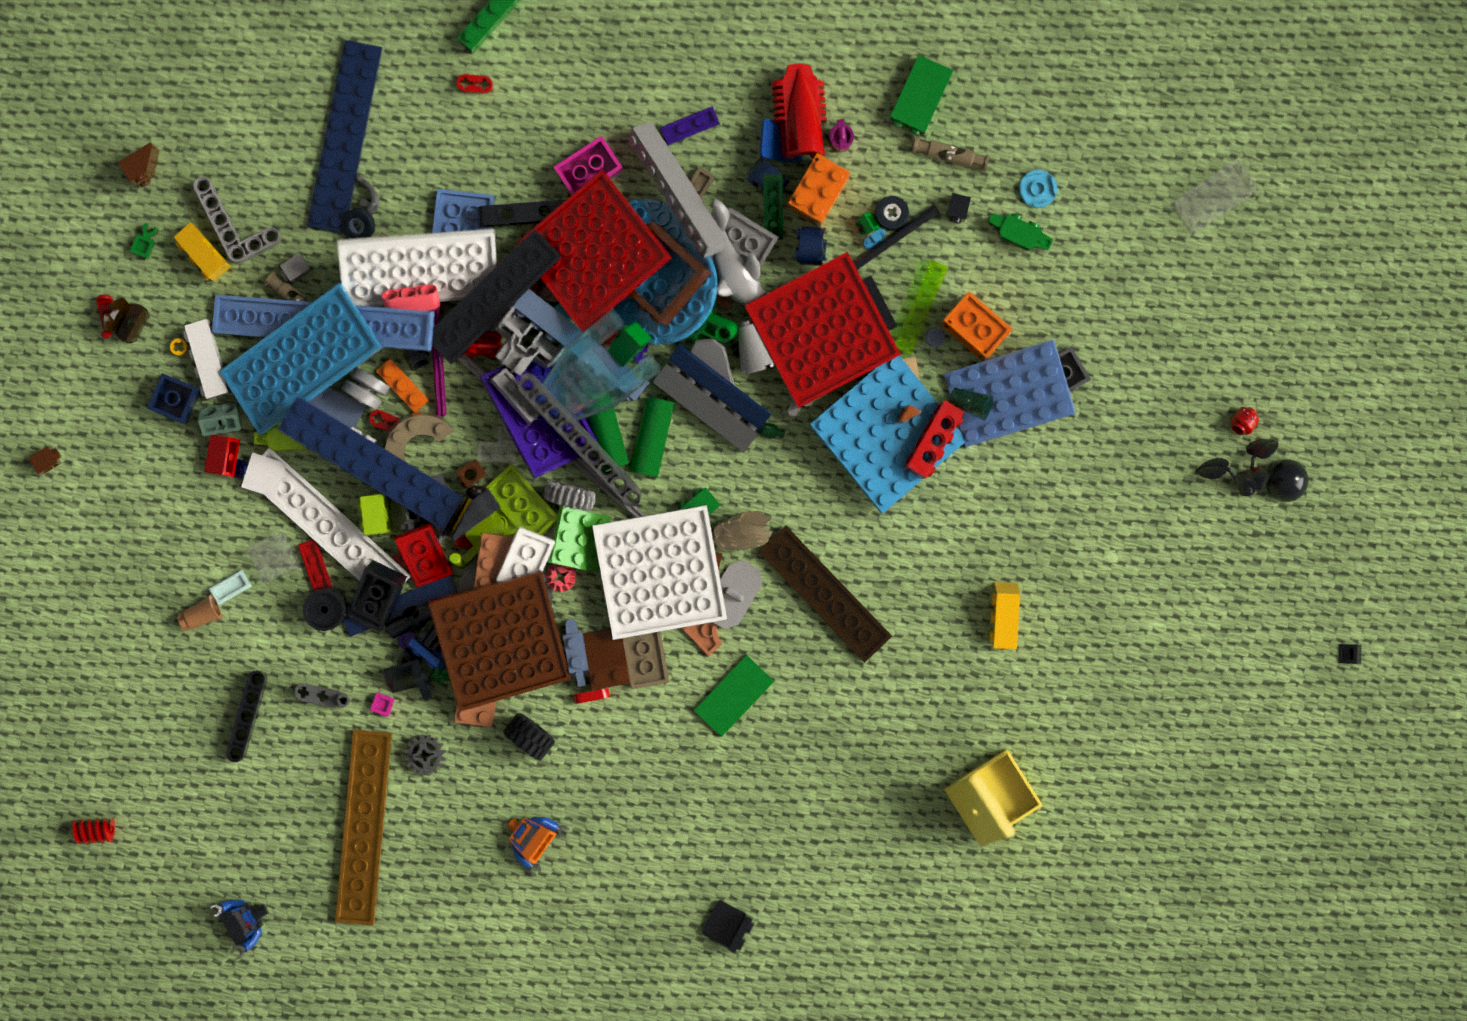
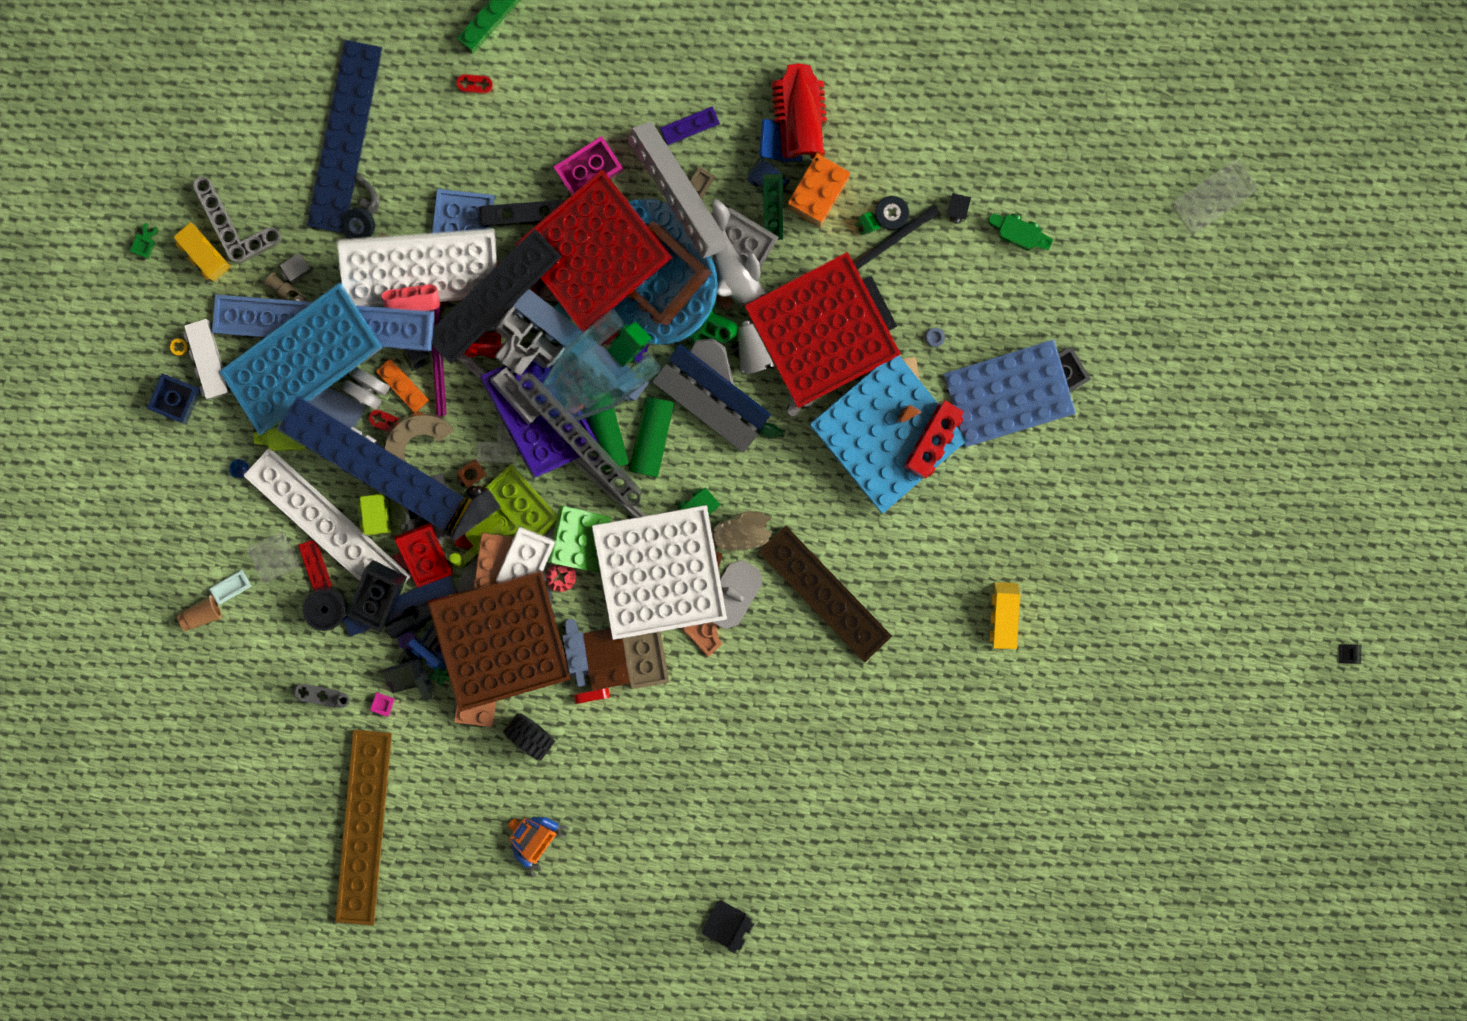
reddish brown brick [28,446,61,475] -> none
red piece [72,818,115,844] -> none
red piece [96,294,114,339] -> none
dark brown piece [103,297,150,343] -> none
reddish brown slope [118,142,160,188] -> none
sand green brick [198,402,242,436] -> none
red brick [204,435,240,477] -> none
torso [208,899,269,960] -> none
black beam [226,670,267,762] -> none
white sticker [241,452,287,498] -> none
dark grey gear [404,734,446,776] -> none
light grey gear [544,481,596,511] -> none
green tile [694,655,774,737] -> none
dark blue brick [795,226,827,266] -> none
magenta piece [829,119,854,153] -> none
dark azure piece [863,229,886,249] -> none
green brick [889,55,954,136] -> none
clear neon green plate [895,260,948,355] -> none
dark tan piece [912,136,990,172] -> none
orange container [941,291,1013,362] -> none
light yellow container [944,749,1043,847] -> none
clear green plant [949,387,993,421] -> none
medium azure tile [1019,170,1057,208] -> none
black plant [1195,439,1279,496] -> none
red head [1230,407,1259,435] -> none
black piece [1265,459,1309,502] -> none

